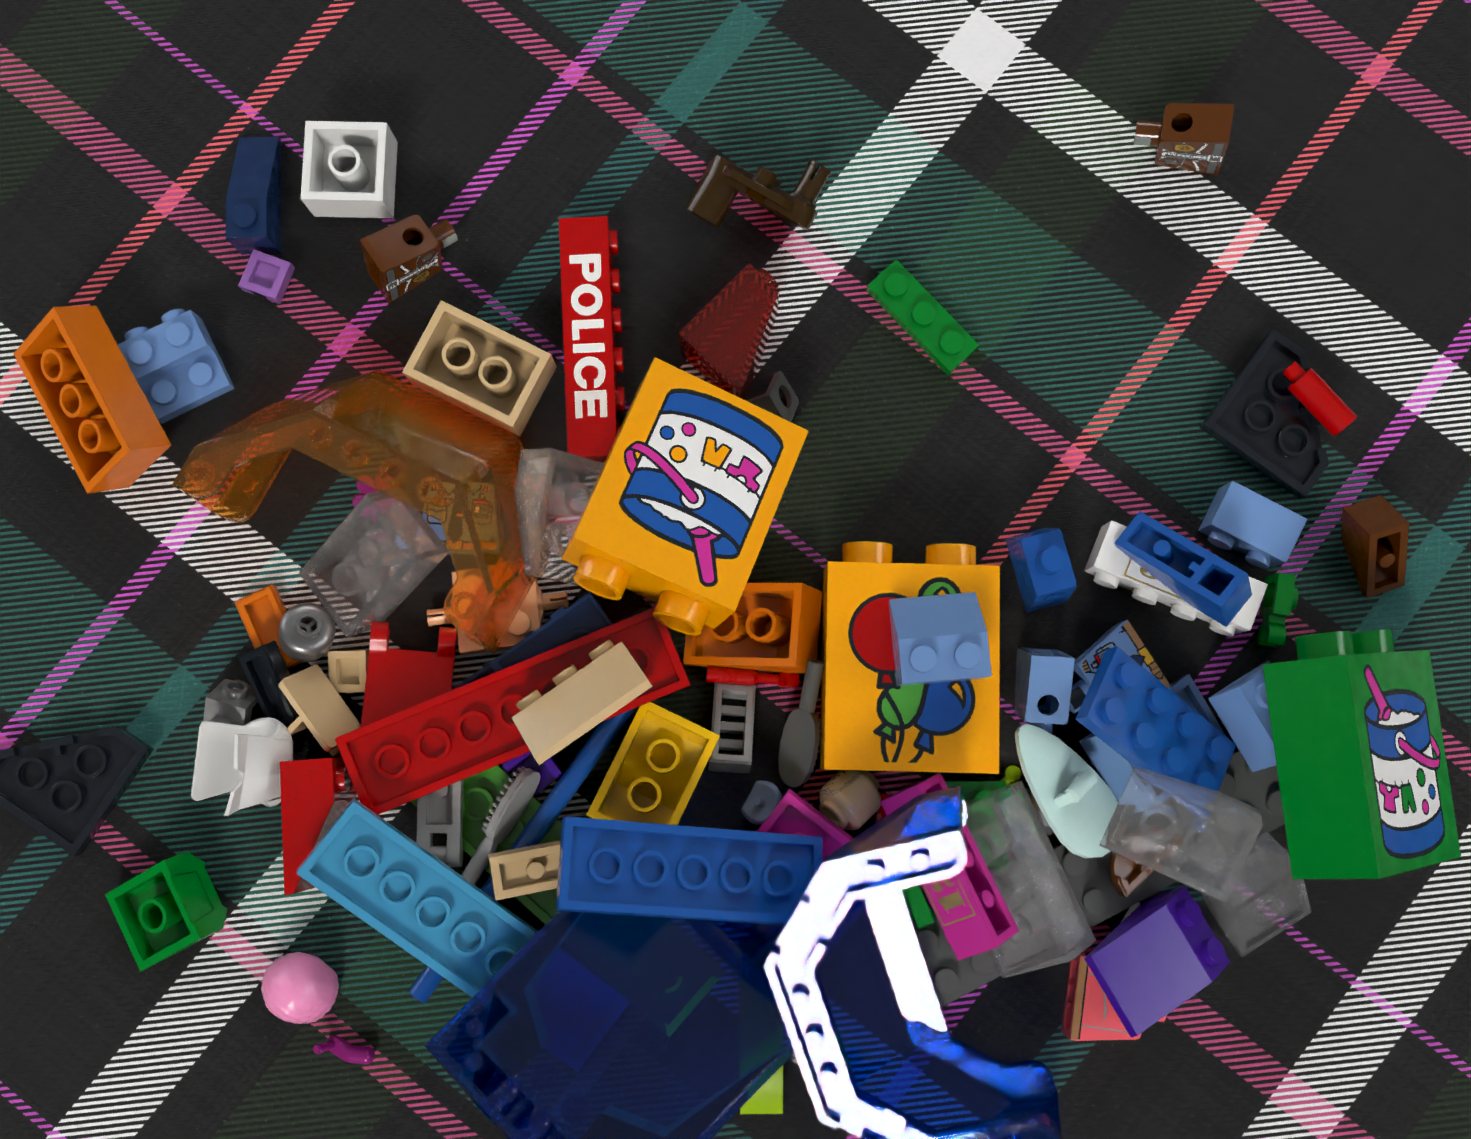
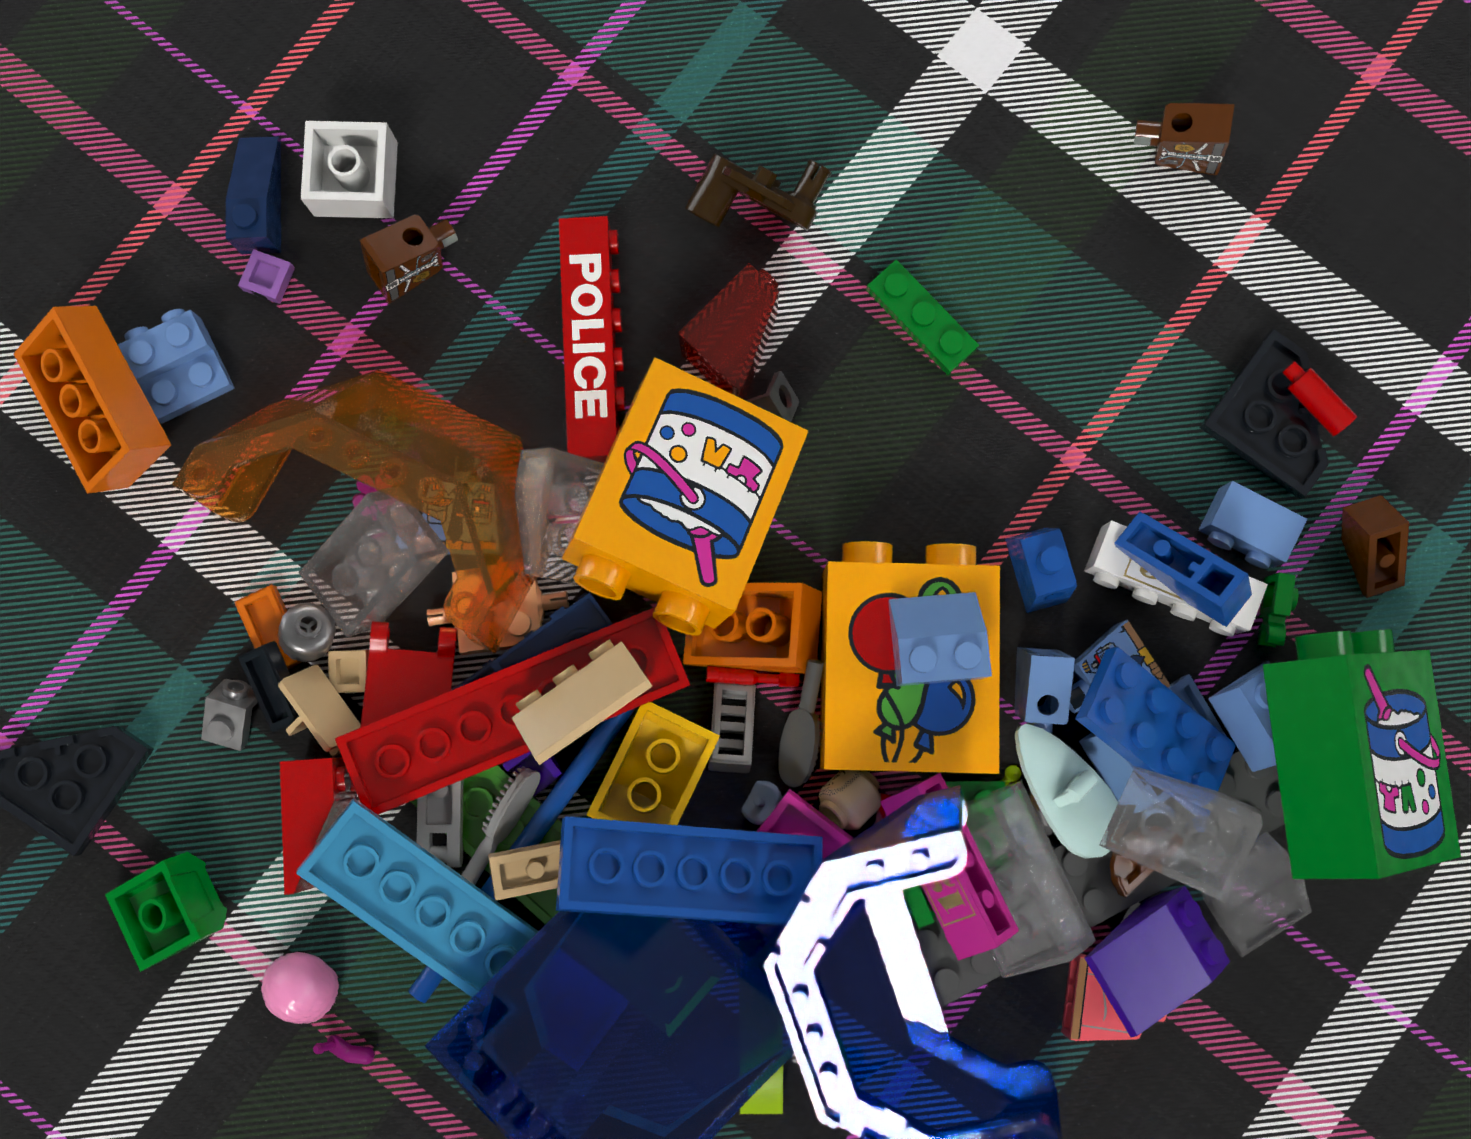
white piece [191,717,293,816] -> none
tan brick [402,300,557,437] -> none

